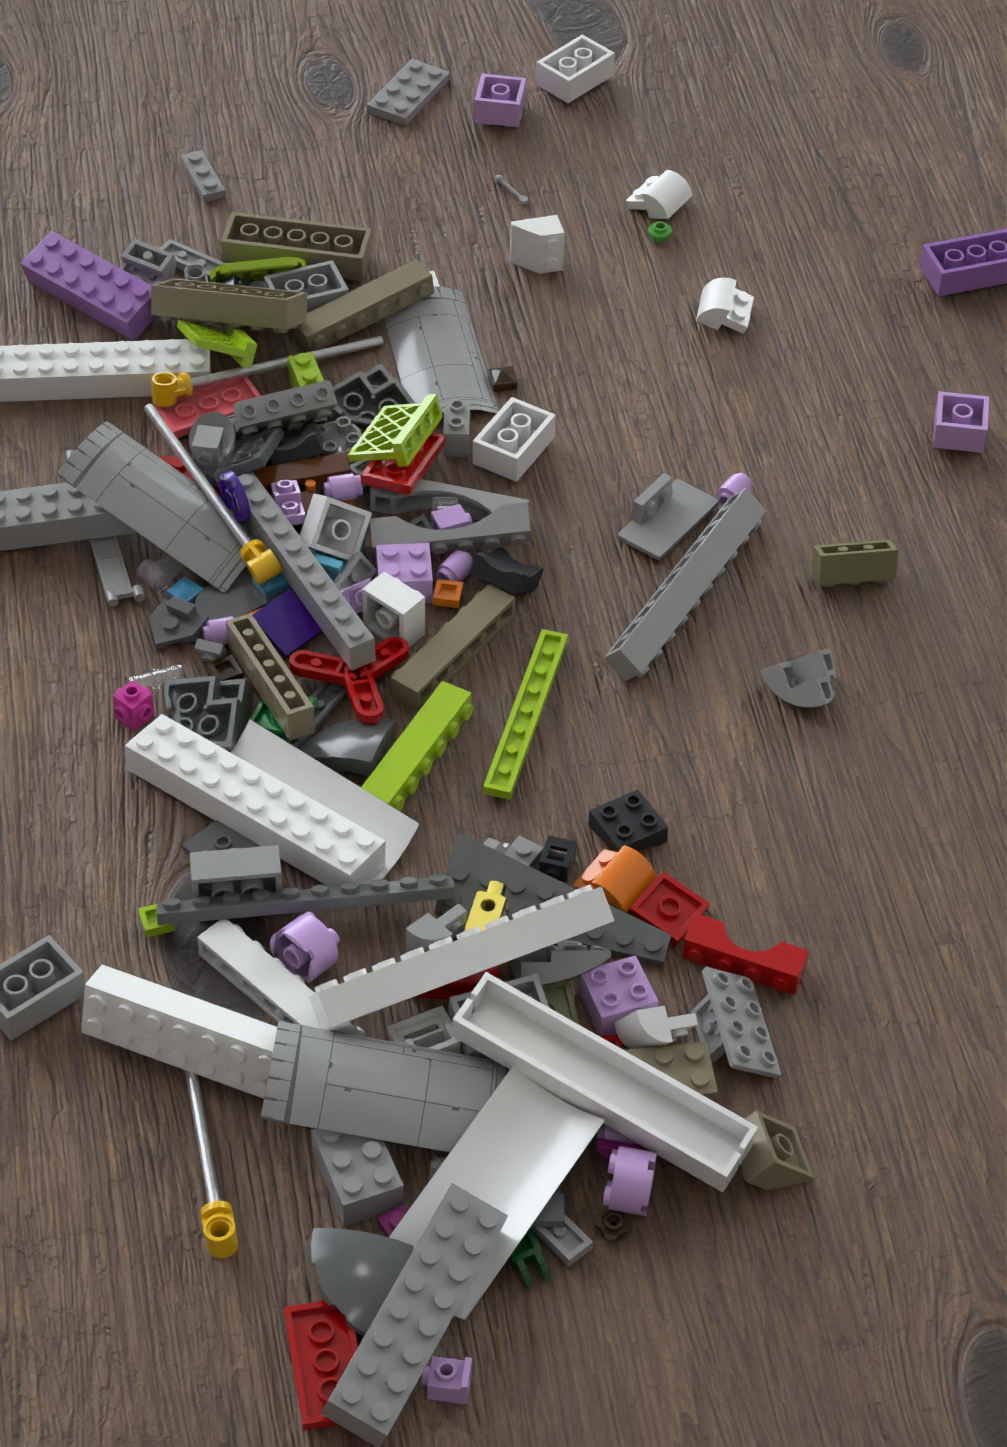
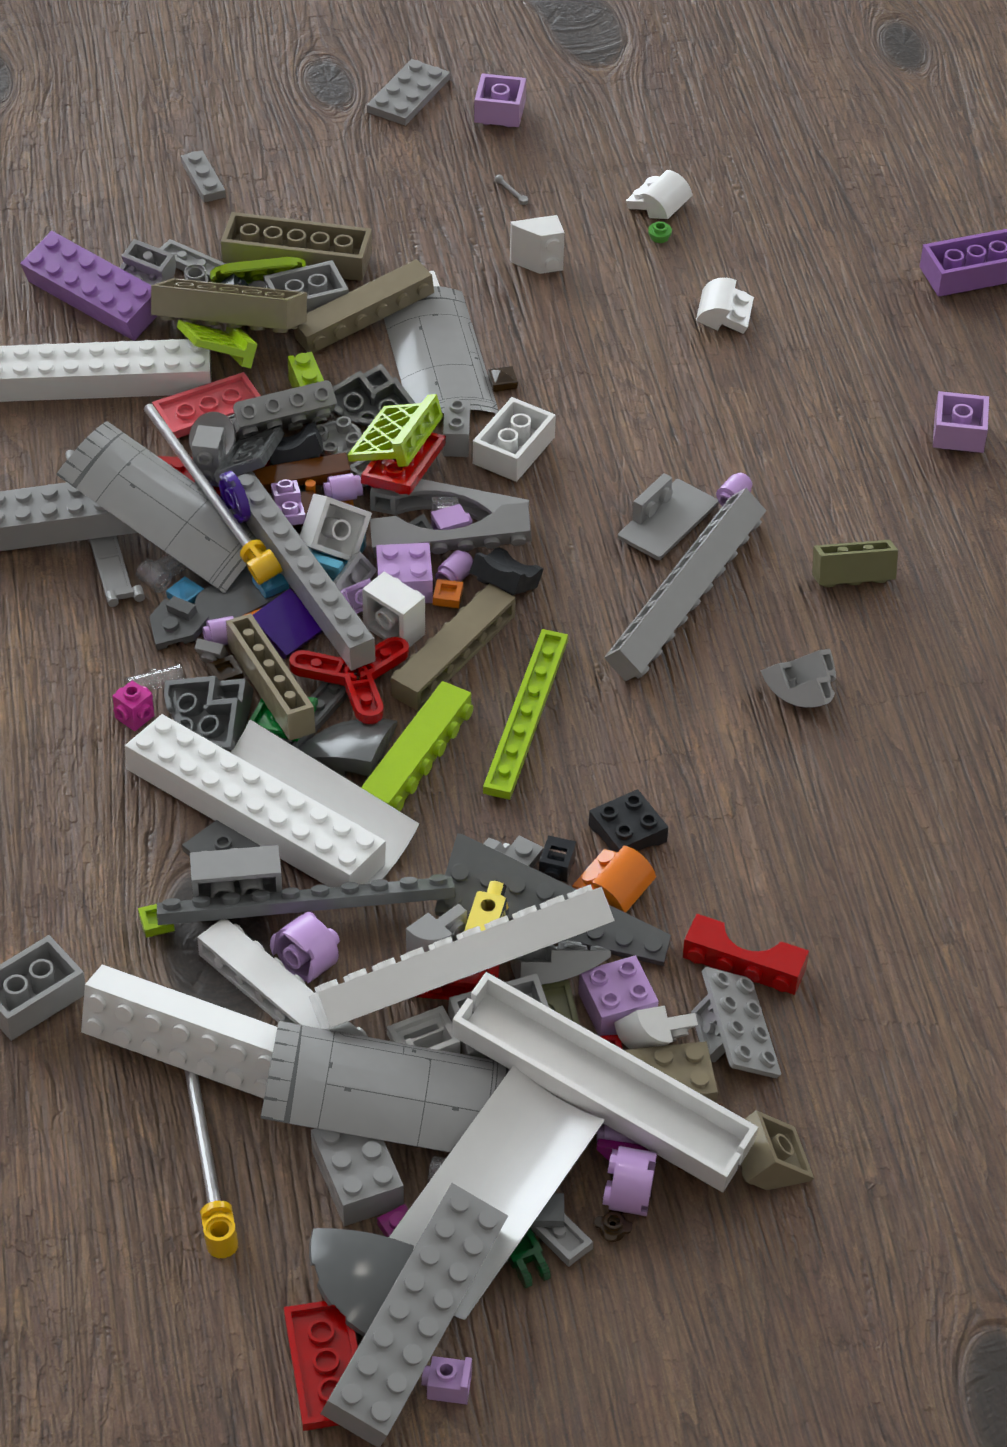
piece [151,336,383,407] -> none
white brick [536,35,615,103] -> none
red plate [628,871,710,947] -> none

